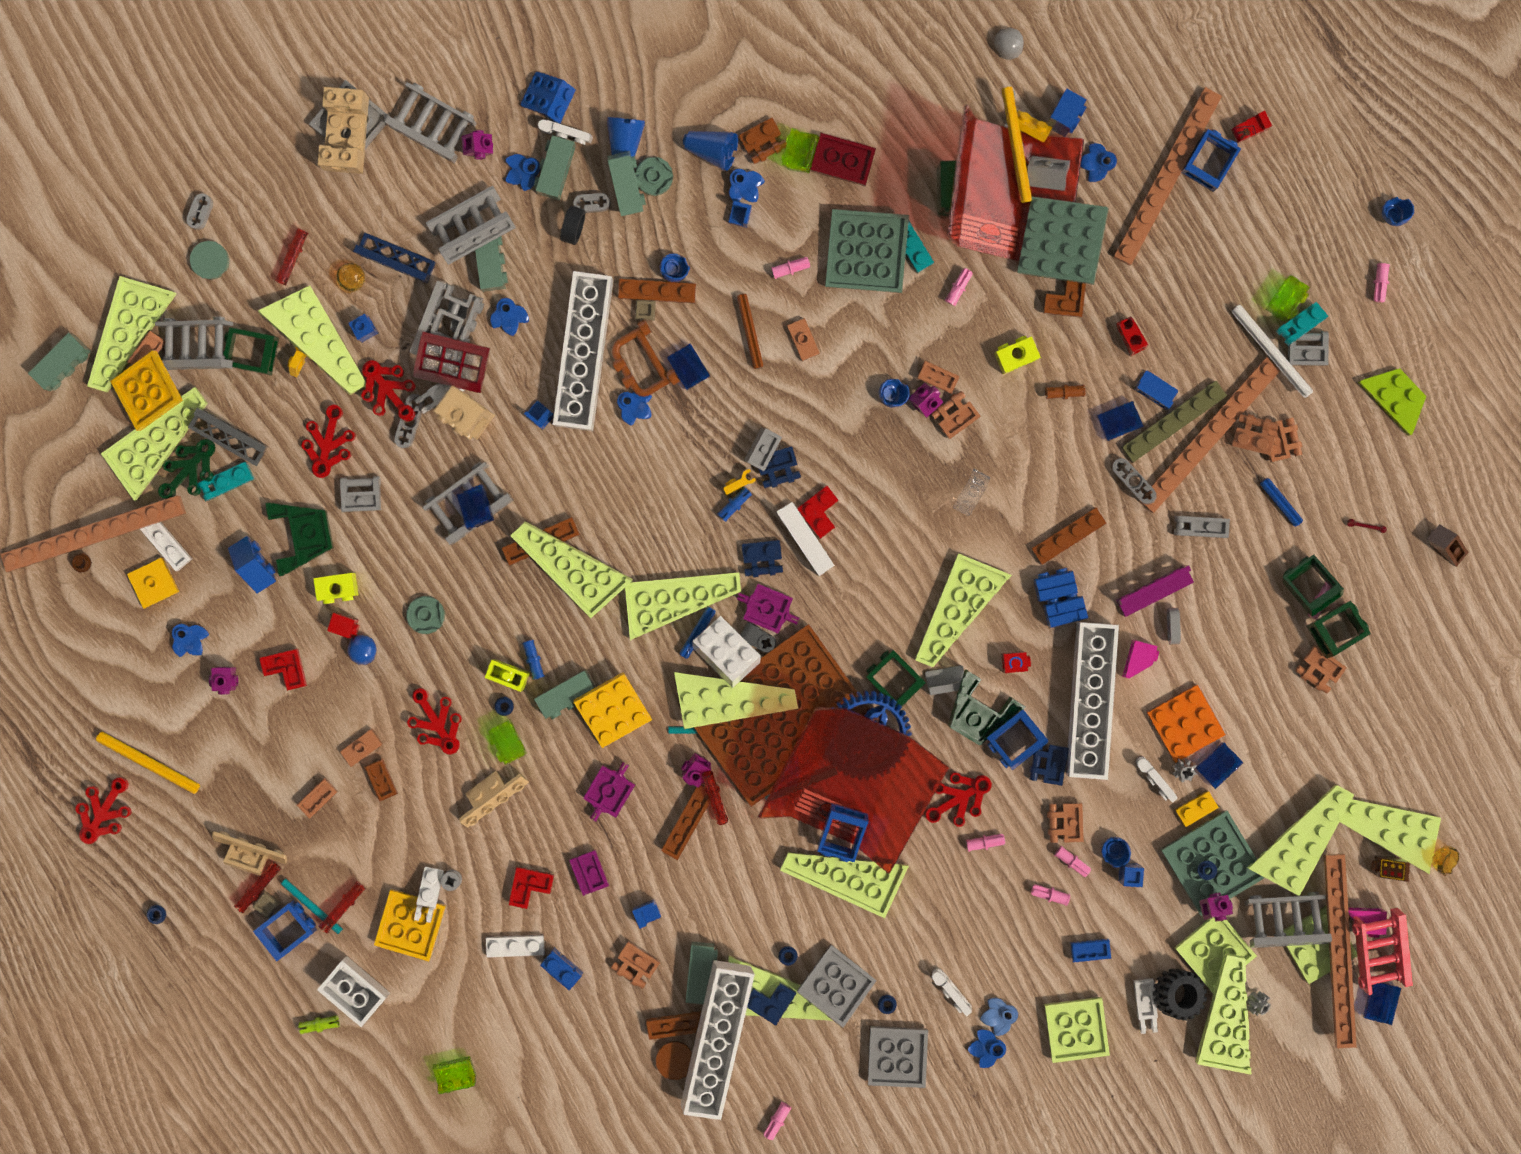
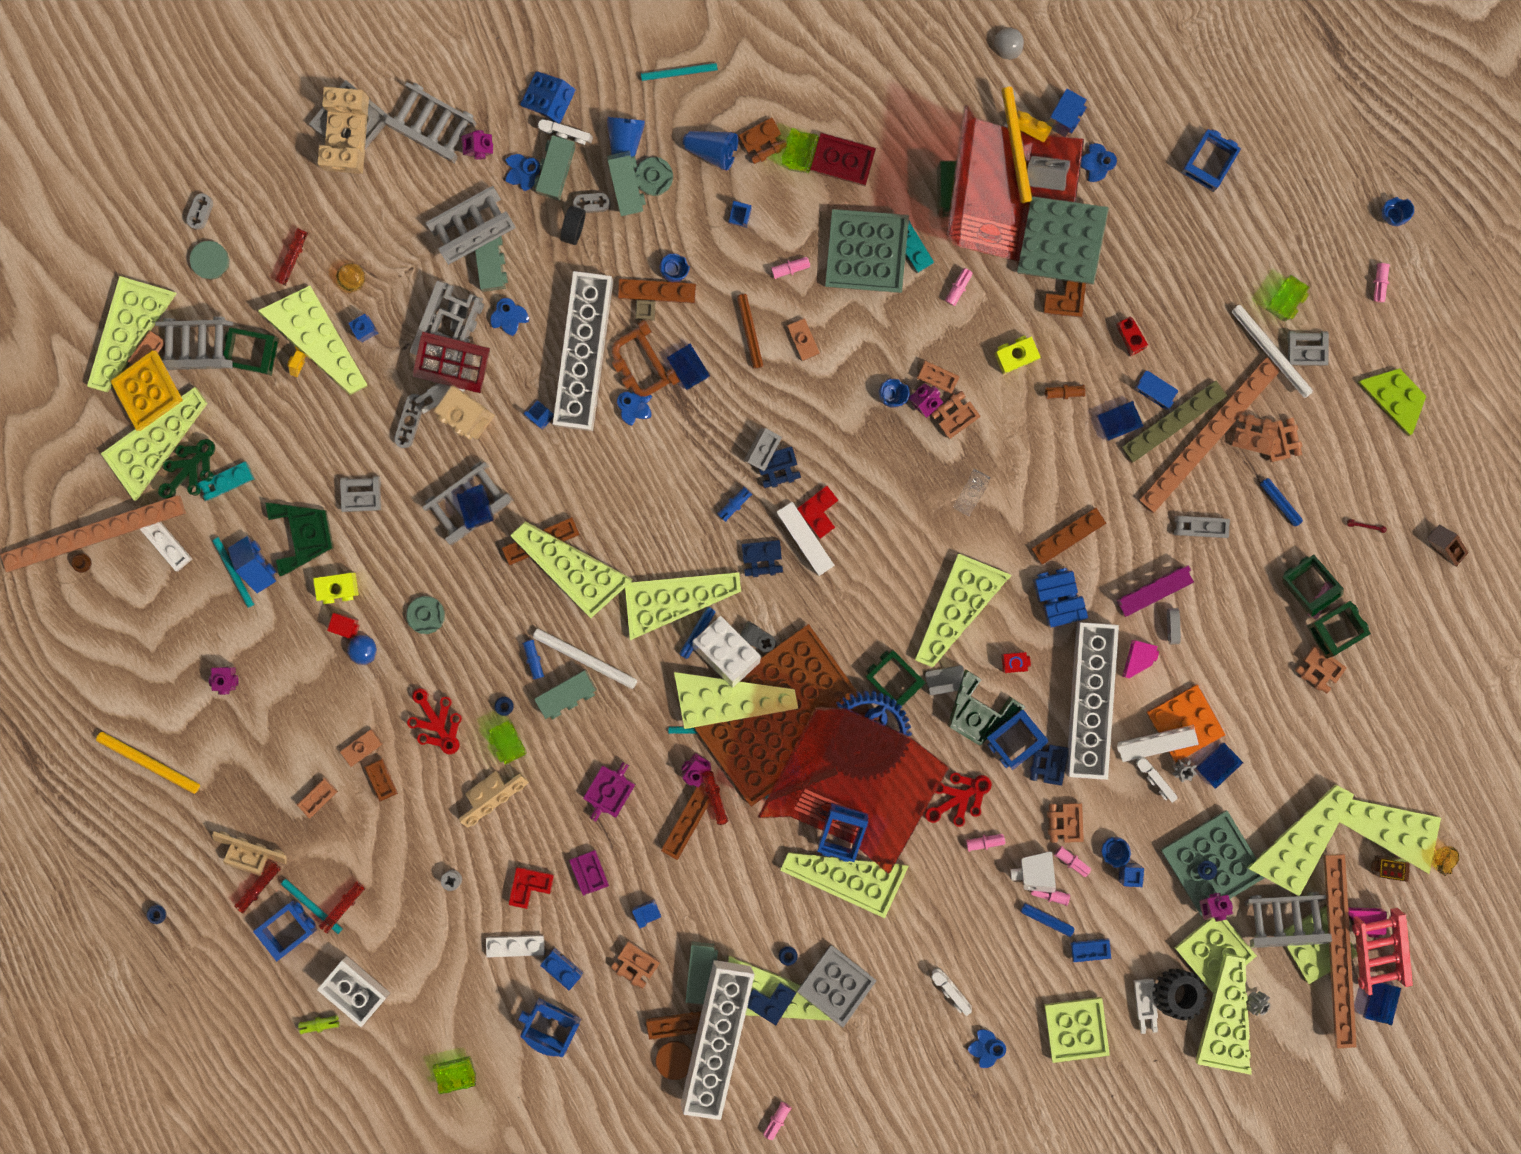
sand green brick [28,333,91,391] -> none
red plant [75,777,132,844] -> none
yellow plate [127,558,179,609] -> none
blue plate [172,624,209,657] -> none
dark grey fence [188,407,269,466] -> none
dark tan tile [252,891,281,918] -> none
red plate [259,649,307,691] -> none
red plant [301,405,356,478] -> none
dark blue fence [353,233,436,284] -> none
red plant [361,360,416,422] -> none
yellow plate [374,889,446,962] -> none
white hinge [414,867,444,923] -> none
neon yellow brick [485,659,530,692] -> none
yellow plate [573,672,652,748] -> none
yellow plate [723,469,756,495] -> none
blue plate [729,169,765,202] -> none
magenta plate [737,584,800,634] -> none
light grey plate [868,1026,928,1088] -> none
dark blue plate [878,995,897,1014] -> none
medium blue plate [980,998,1018,1036] -> none
nougat plate [1113,87,1222,266] -> none
light grey beam [1113,458,1157,505] -> none
yellow plate [1175,790,1219,827] -> none
red leg [1231,110,1273,143] -> none
teal plate [1276,302,1329,346] -> none
none -> teal bar [212,537,255,608]
none -> blue animal [518,998,581,1057]
none -> white axle [533,629,637,689]
none -> teal bar [641,63,718,81]
none -> white torso [1011,852,1056,893]
none -> blue axle [1021,903,1075,937]
none -> white fence [1117,725,1199,762]

